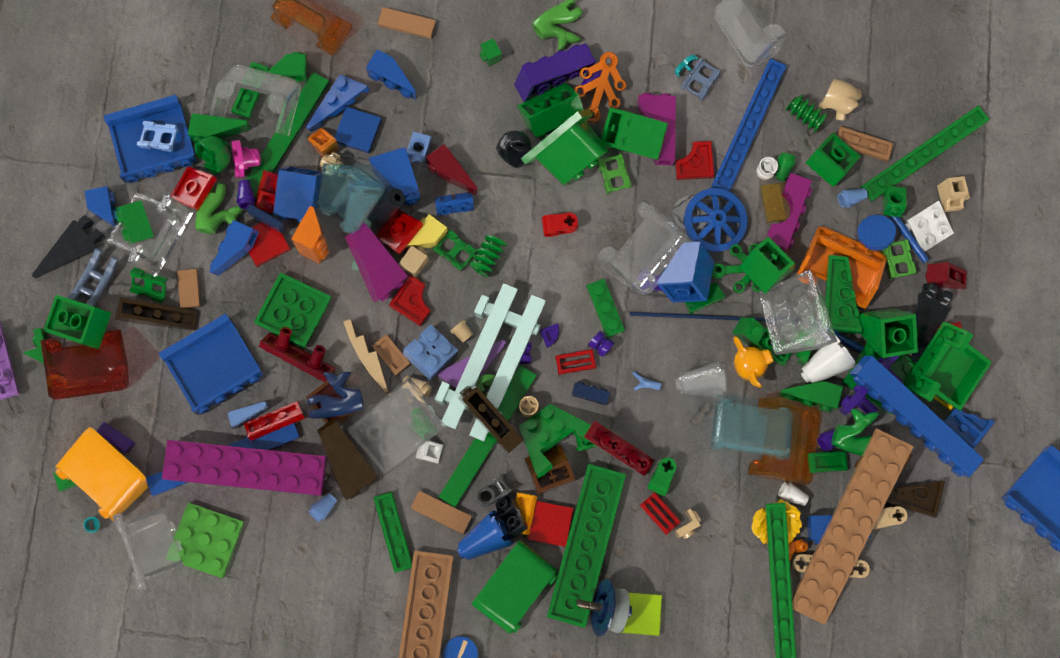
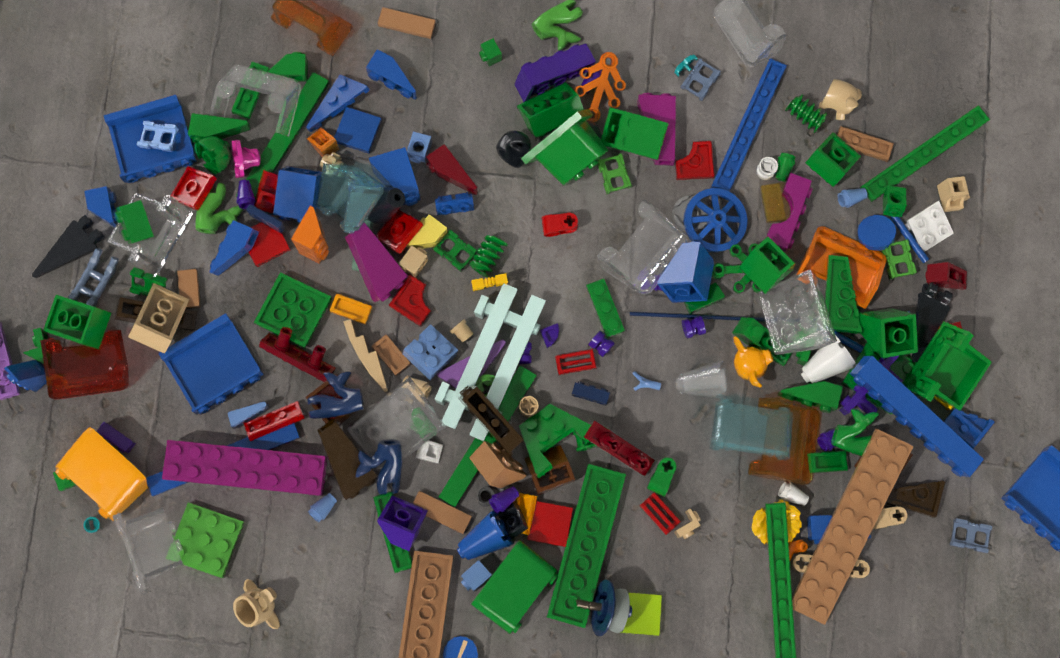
none -> blue slope [4,360,53,392]
none -> tan slope [128,283,189,354]
none -> tan piece [233,579,280,629]
none -> light orange tile [329,293,372,325]
none -> dark blue piece [356,439,402,495]
none -> dark purple slope [377,495,428,551]
none -> medium blue brick [461,560,492,592]
none -> medium nougat slope [469,441,527,489]
none -> yellow piece [471,273,508,291]
none -> dark purple cone [489,486,519,513]
none -> dark purple wheel [682,316,706,339]
none -> sand blue piece [950,518,992,553]

